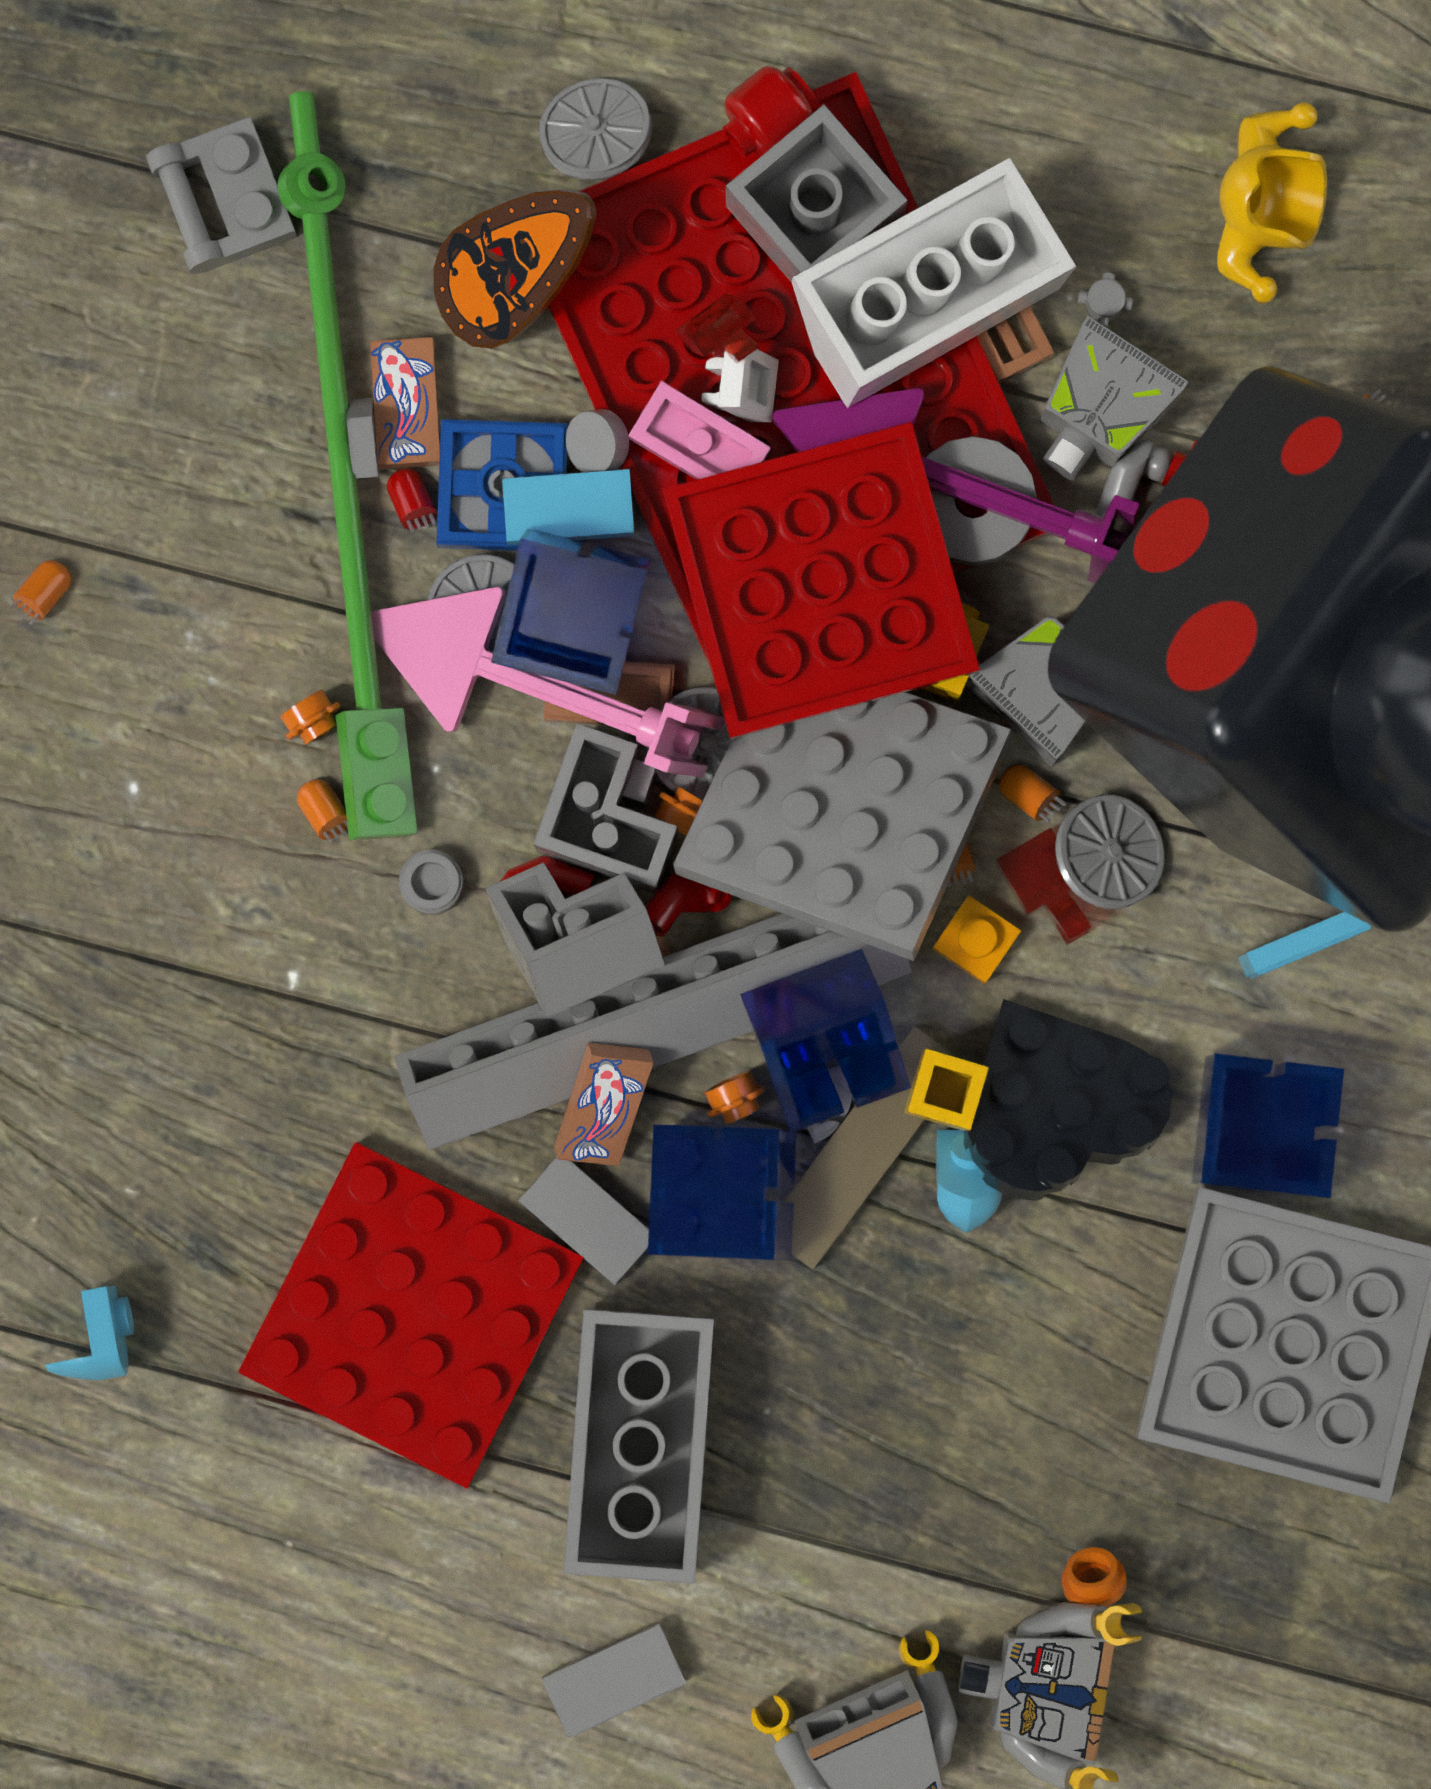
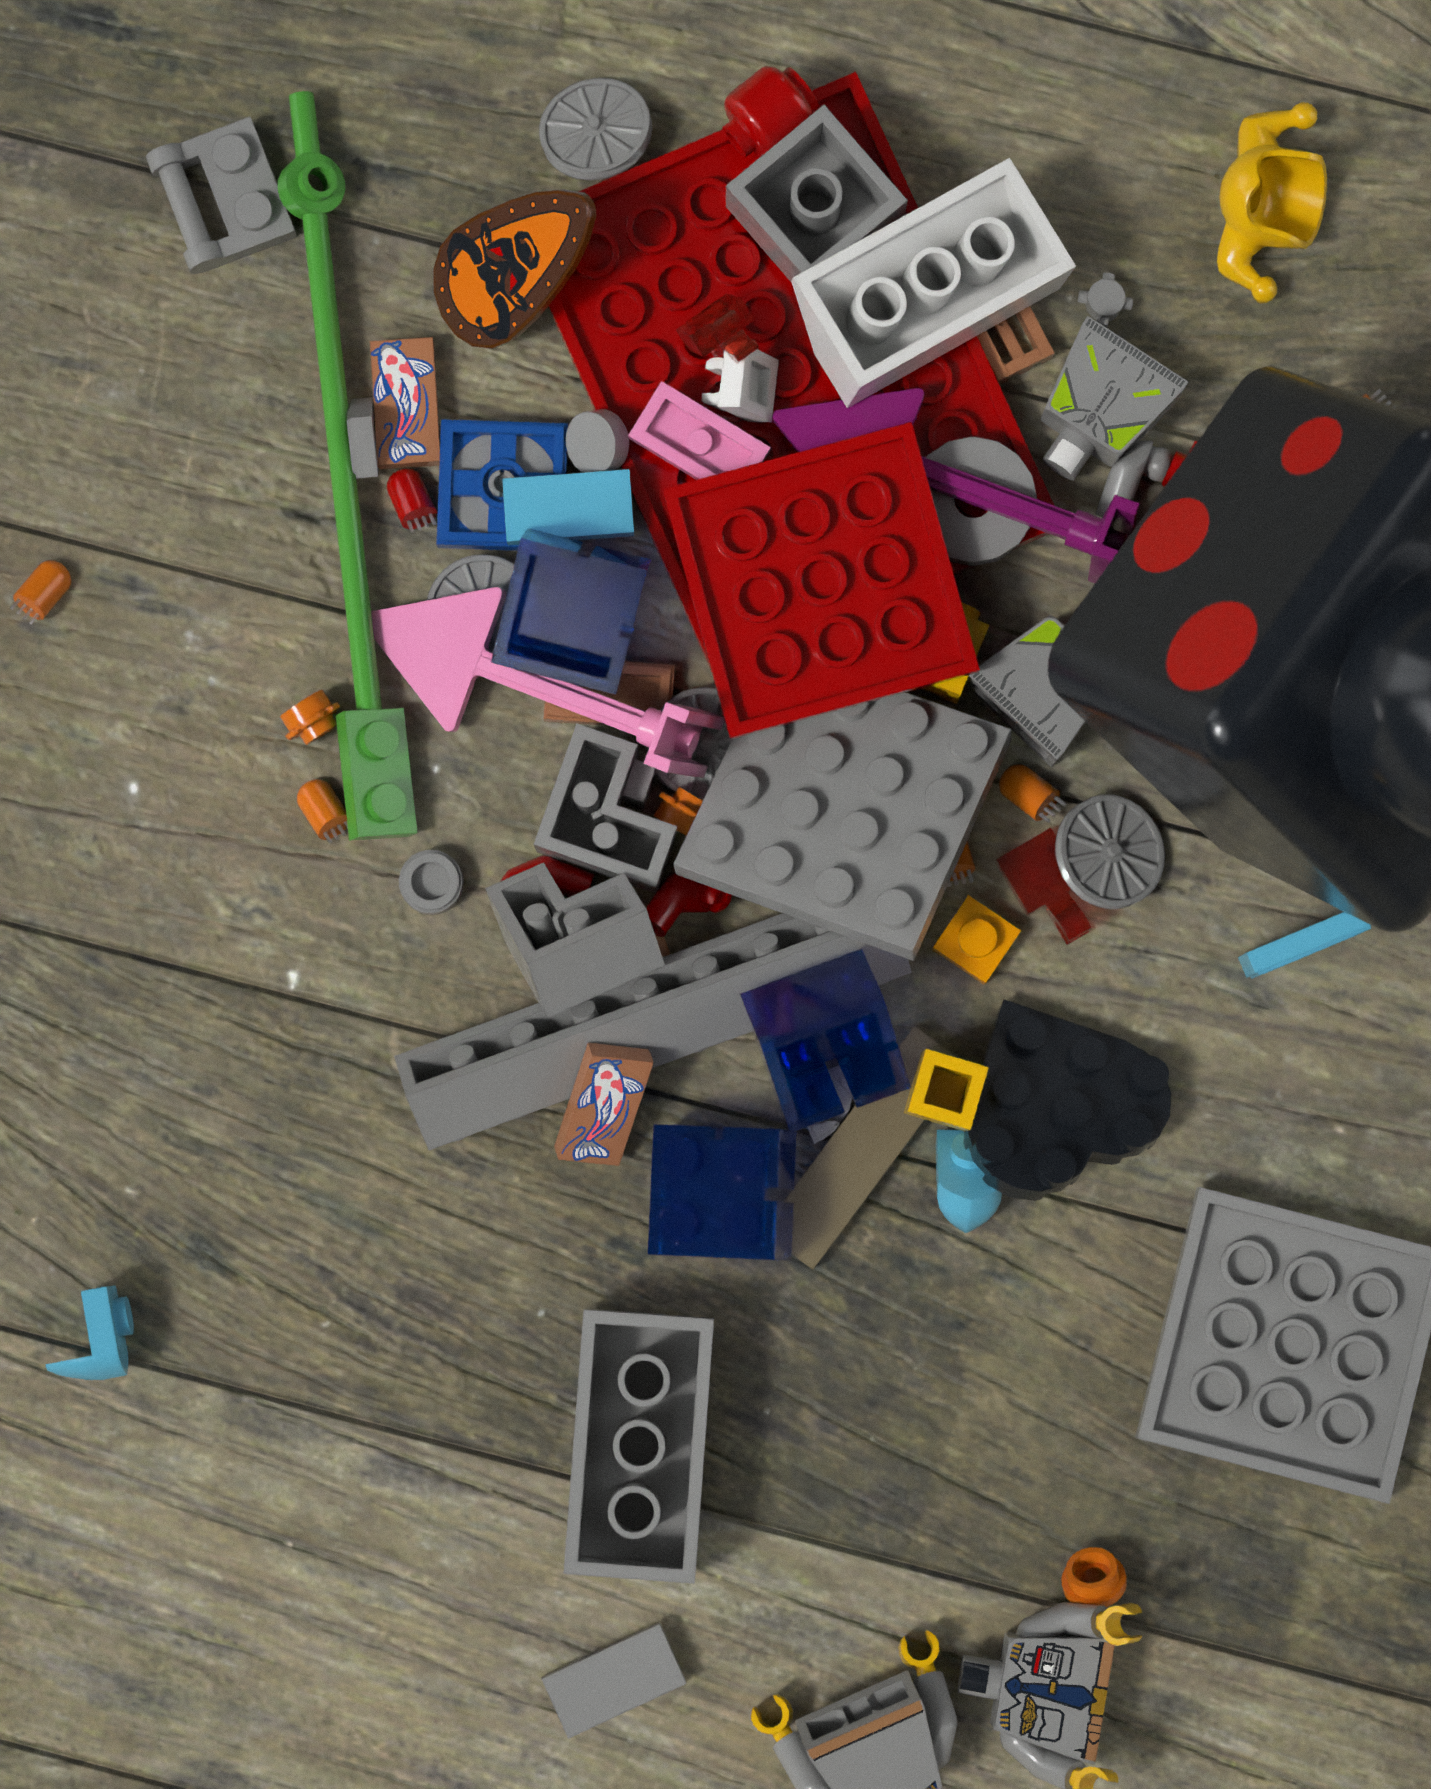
red plate [237,1142,584,1489] -> none
light grey tile [518,1157,657,1285] -> none
orange plate [704,1070,765,1124] -> none
clear blue piece [1192,1053,1344,1199] -> none

